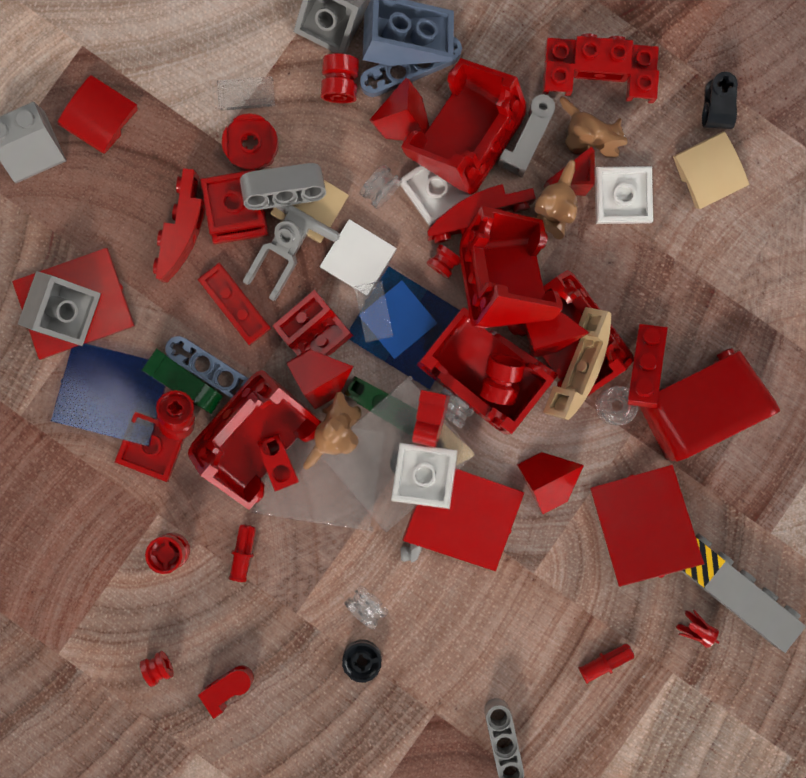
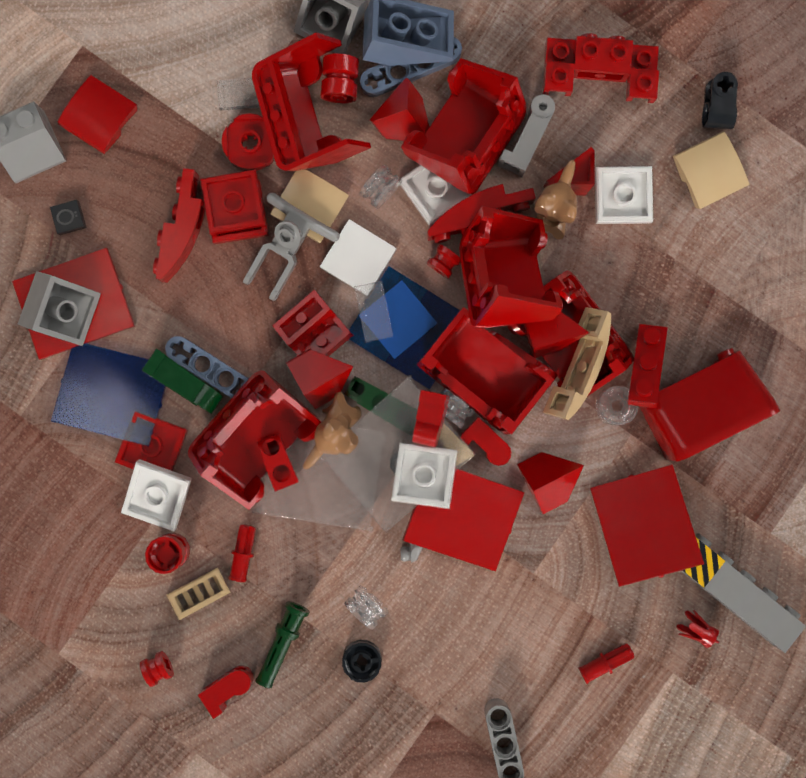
red wheel [156,390,195,440] -> none
red tile [197,262,272,346] -> none
light grey beam [240,163,326,210] -> none
red wheel [480,354,526,405] -> none
medium nougat animal [560,96,628,158] -> none
none -> black tile [50,199,87,235]
none -> white tile [121,459,192,532]
none -> tan slope [167,568,231,620]
none -> red windscreen [252,32,371,171]
none -> dark green pin [255,601,310,688]
none -> red leg [459,417,512,466]

